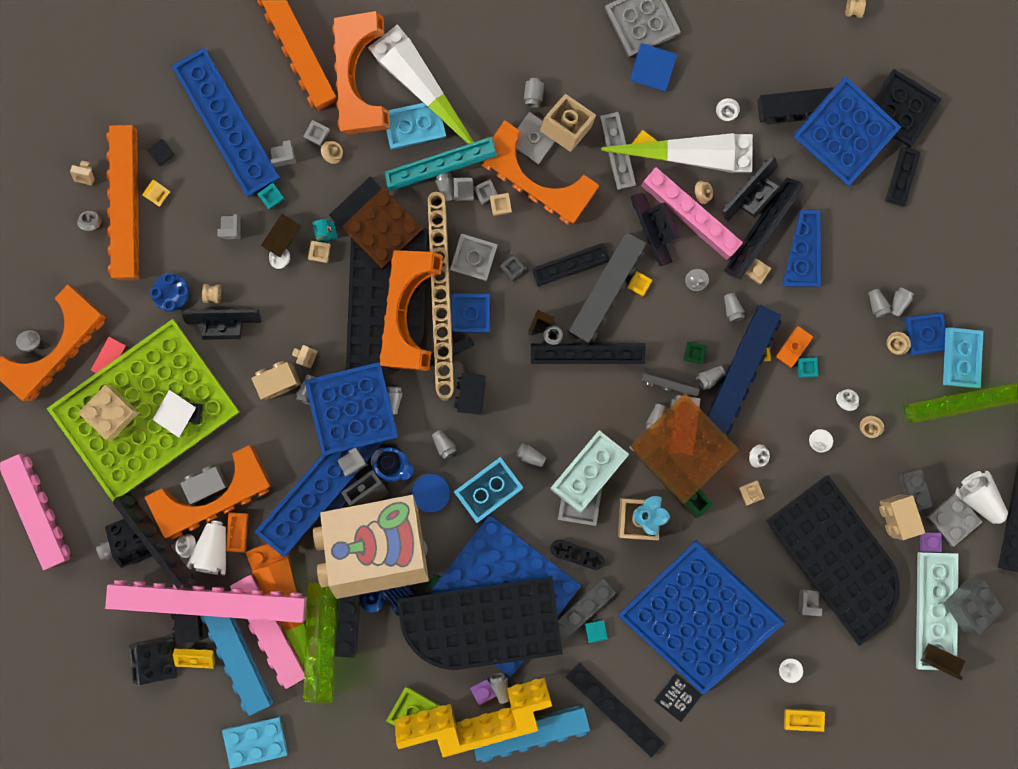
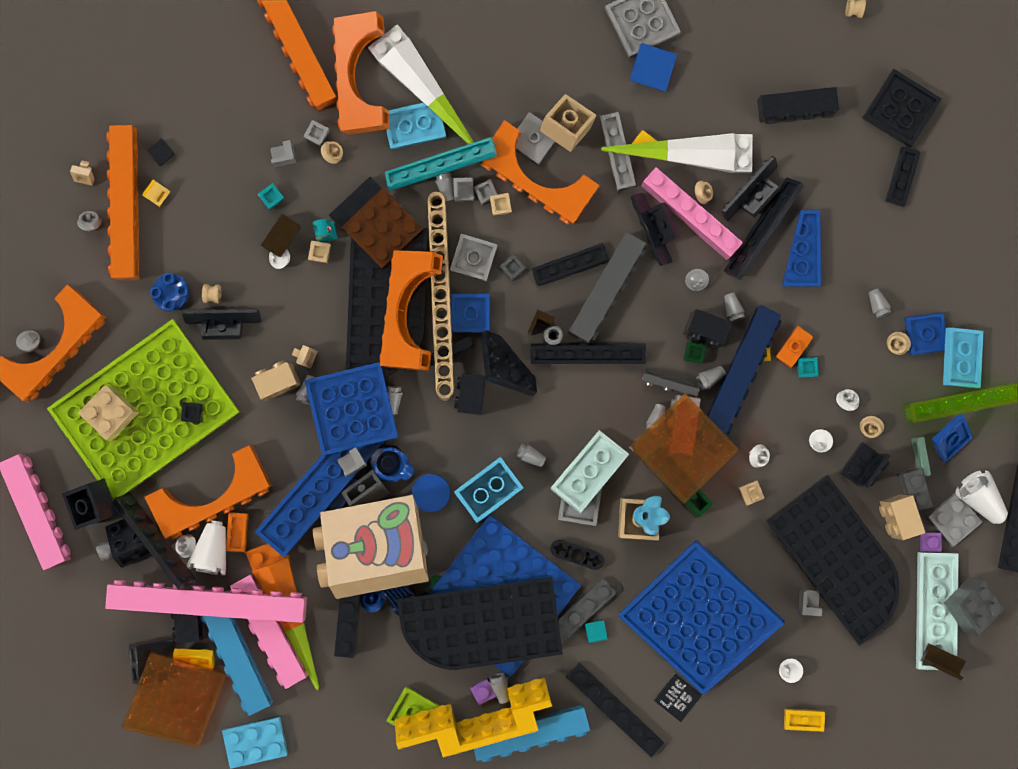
coral tile [91,337,127,373] -> none
white sticker [152,390,196,437] -> none
blue plate [171,48,281,198] -> none
light grey brick [180,465,229,504] -> none
light grey panel [217,214,241,240] -> none
clear neon green brick [303,582,336,703] -> none
light grey cone [432,430,457,459] -> none
light grey brick [524,78,544,108] -> none
yellow tile [627,271,653,297] -> none
white hat [716,98,740,121] -> none
tan plate [744,258,771,285] -> none
blue plate [792,76,901,186] -> none
light grey cone [890,287,914,317] -> none
none -> black brick [62,478,118,530]
none -> clear orange plate [122,652,226,748]
none -> black plate [481,330,537,396]
none -> black brick [683,309,733,349]
none -> black bracket [839,442,891,488]
none -> sand green tile [911,437,931,476]
none -> blue tile [931,414,973,462]

